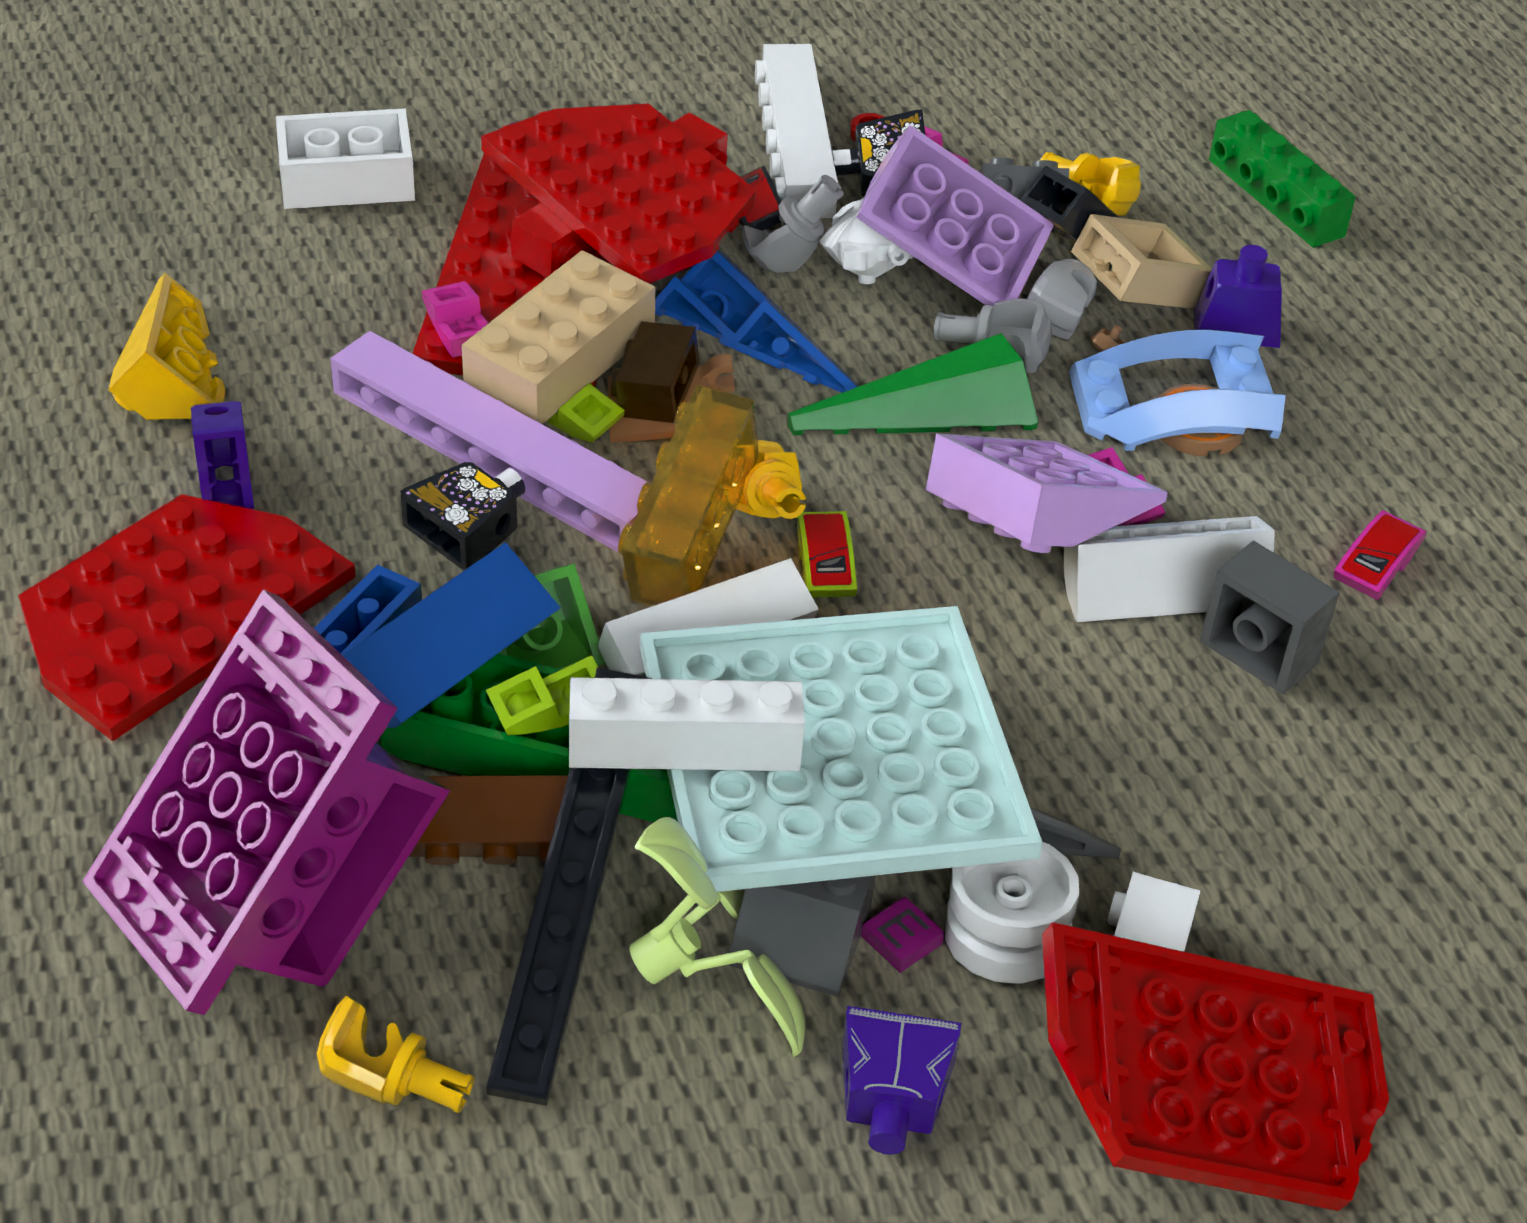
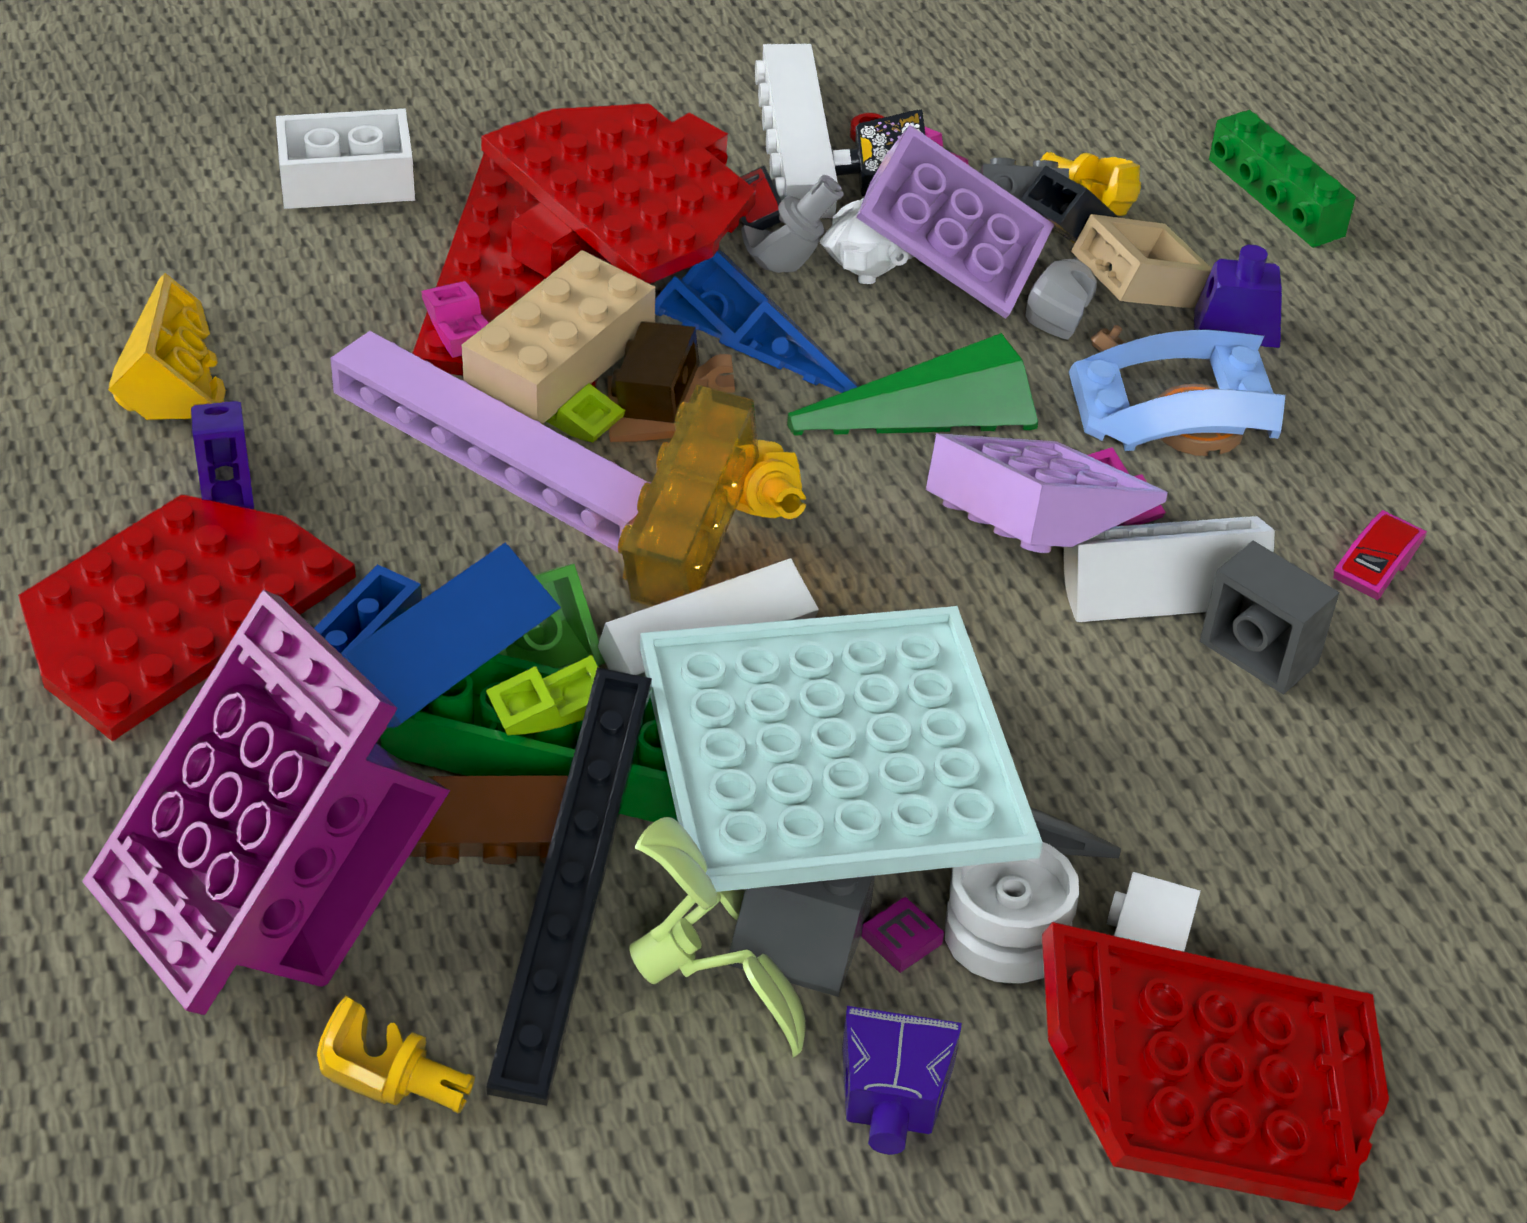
black torso [400,462,525,571] -> none
white brick [569,678,805,771] -> none
slope [796,511,857,598] -> none
light grey piece [934,299,1052,373] -> none

